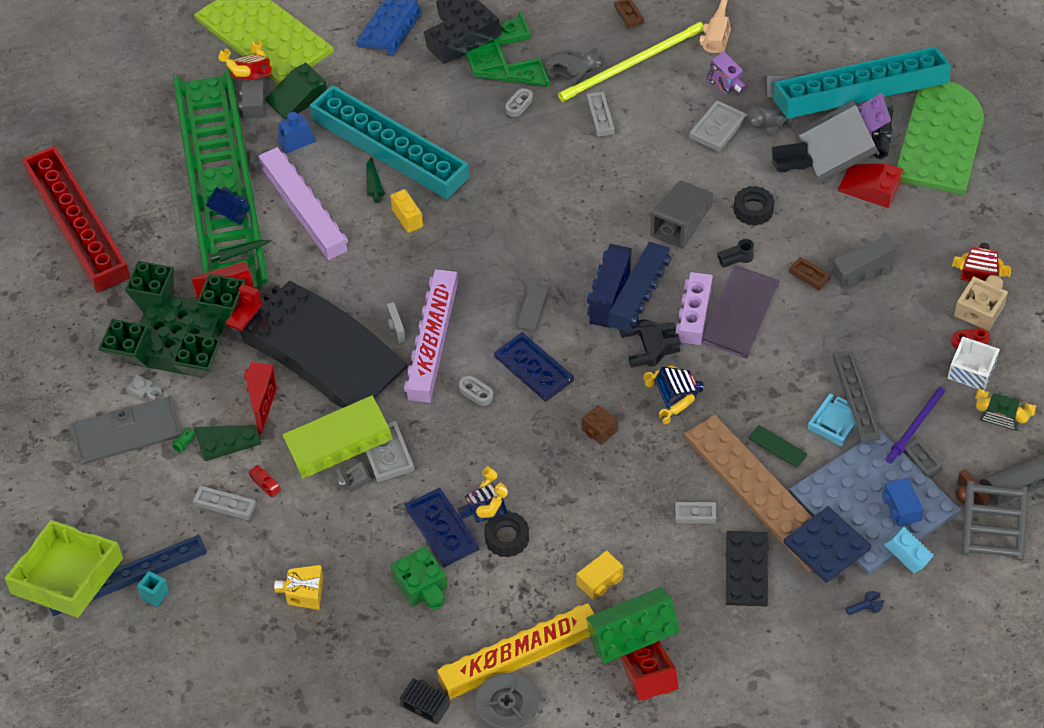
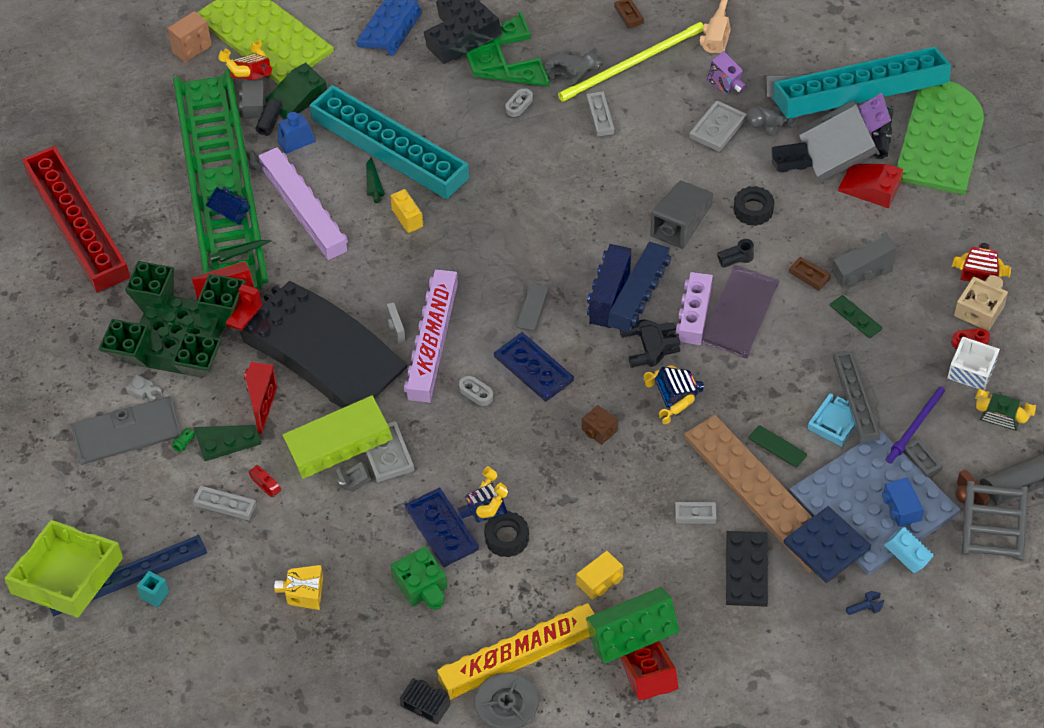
none -> nougat brick [168,11,212,63]
none -> black axle [255,98,282,136]
none -> dark green piece [830,295,882,338]

